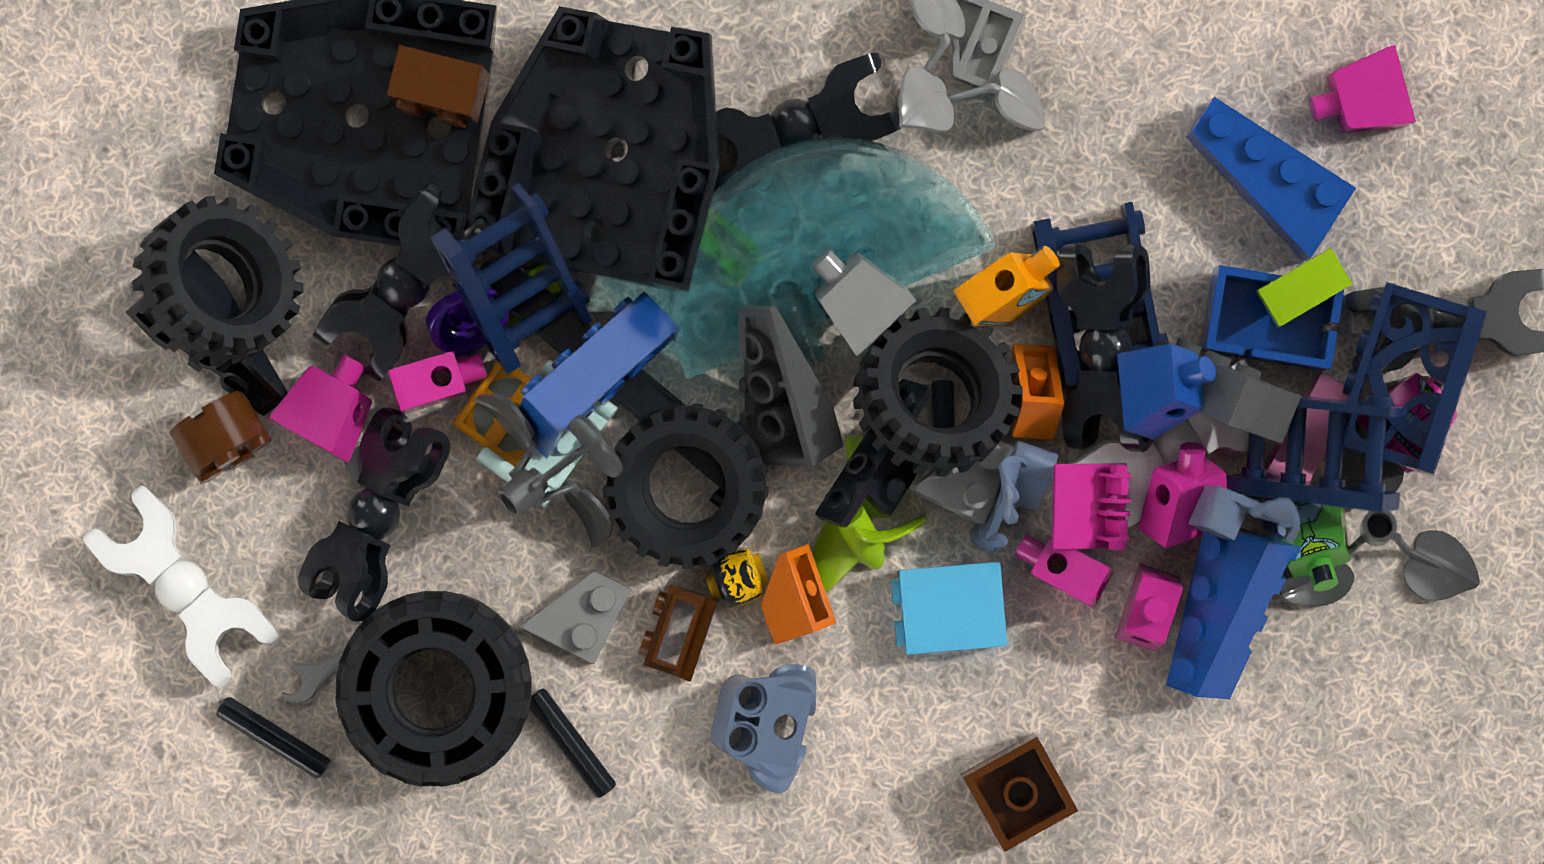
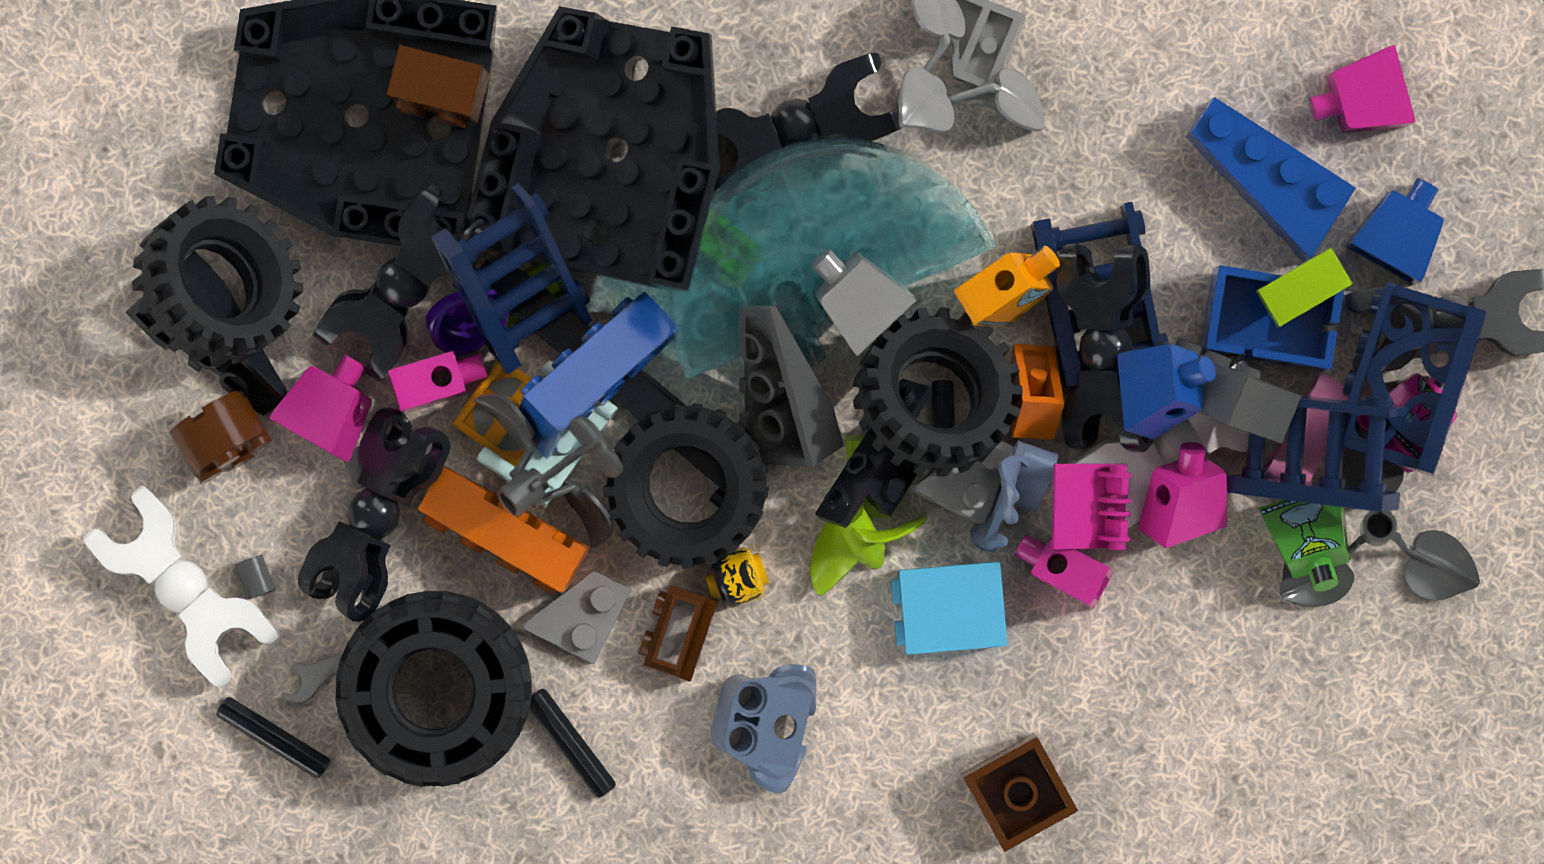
orange slope [761,544,837,645] -> none
dark pink torso [1114,563,1183,652] -> none
blue wedge [1166,527,1301,700] -> none
sand blue piece [1188,484,1300,544] -> none
none -> dark grey hinge [235,554,276,600]
none -> orange wedge [417,466,591,594]
none -> blue torso [1345,178,1444,285]

